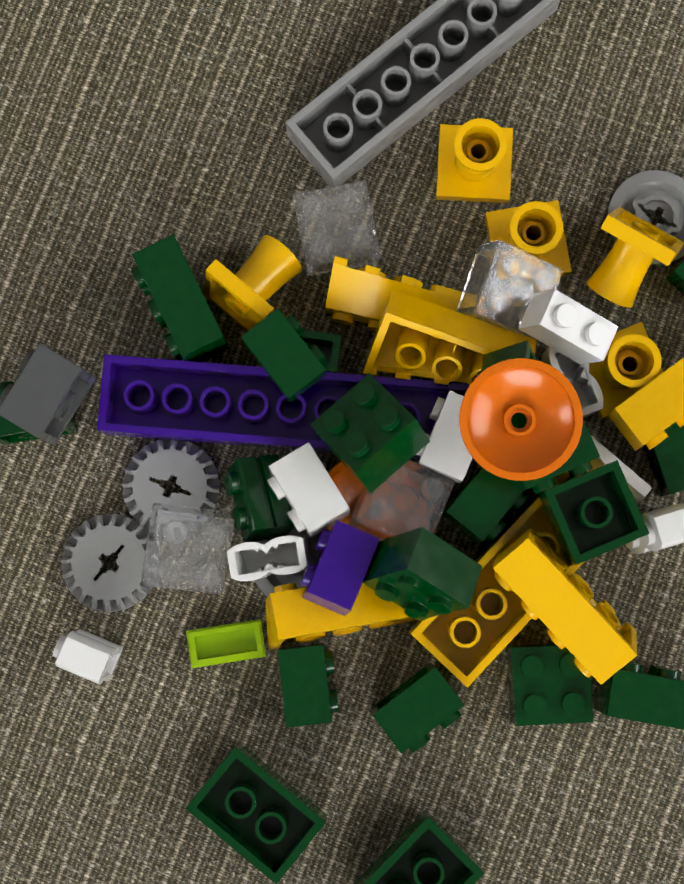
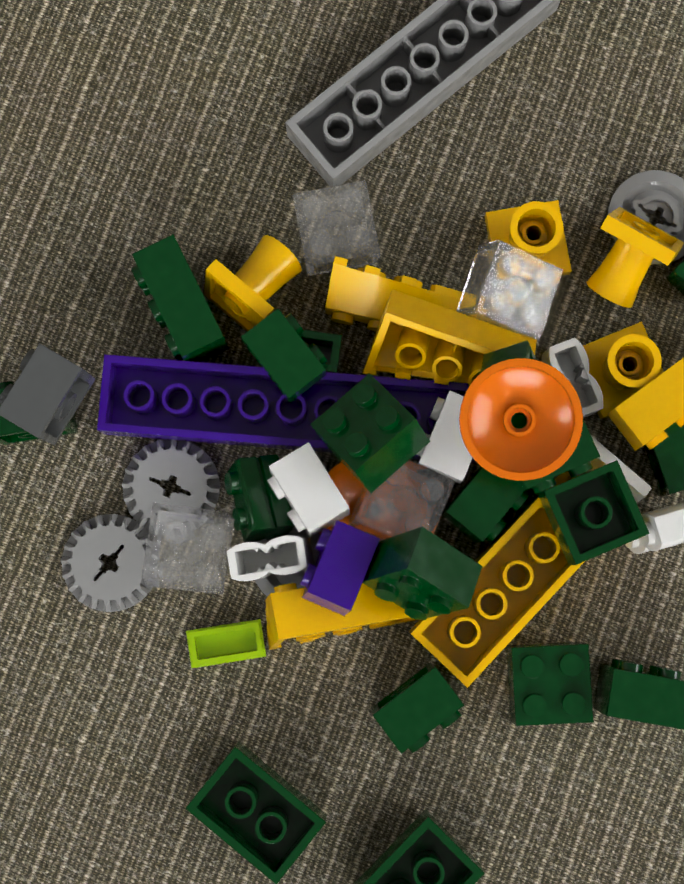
white brick [52,629,122,685] -> none
dark green brick [278,643,339,728] -> none
yellow plant [436,118,513,203] -> none
yellow wedge [493,528,637,684] -> none
white brick [518,289,618,364] -> none

